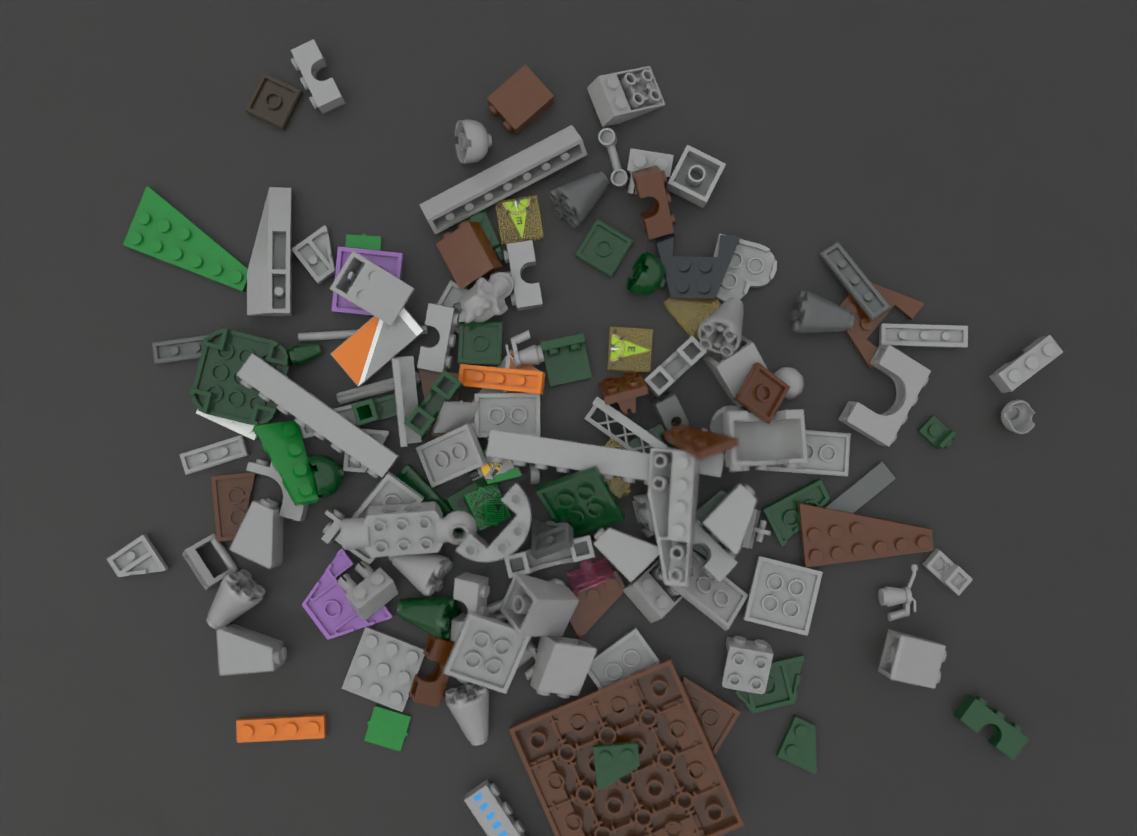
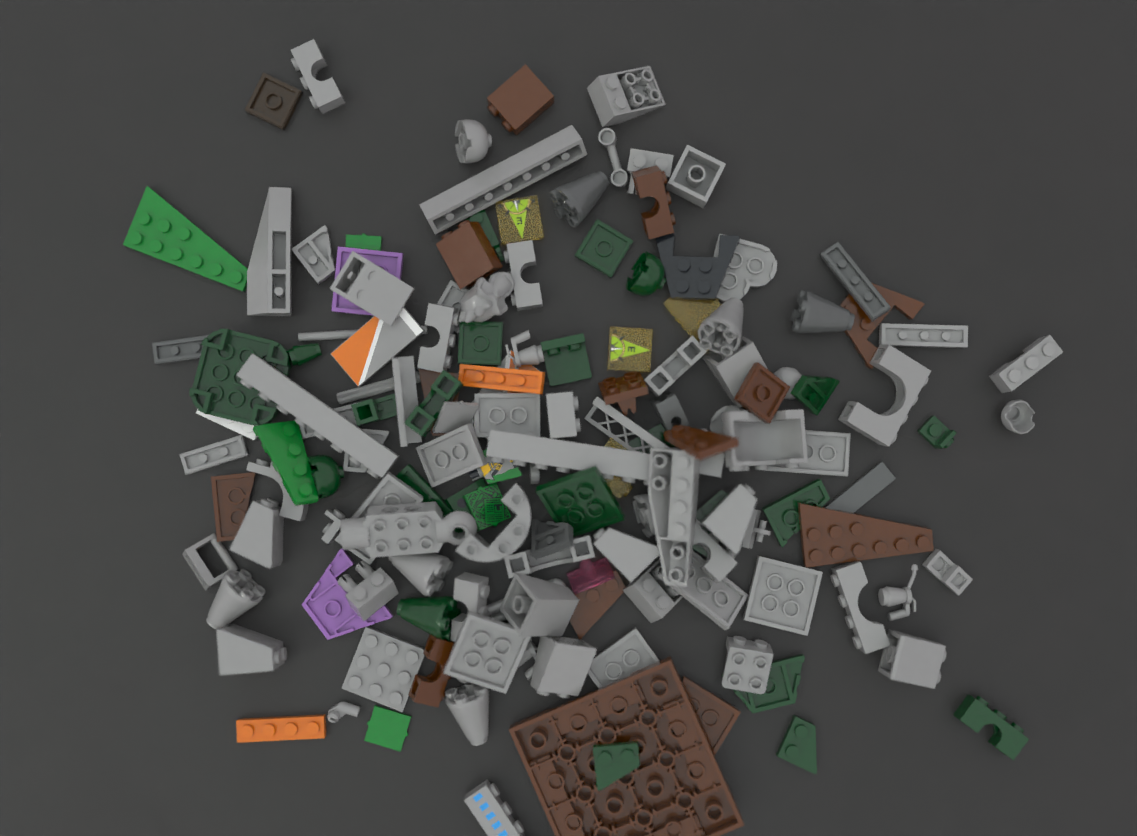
light grey wing [107,534,169,577] -> none
none -> light grey arm [327,701,361,723]
none -> light grey brick [546,391,581,439]
none -> dark green wing [791,375,840,416]
none -> light grey arch [830,561,890,654]

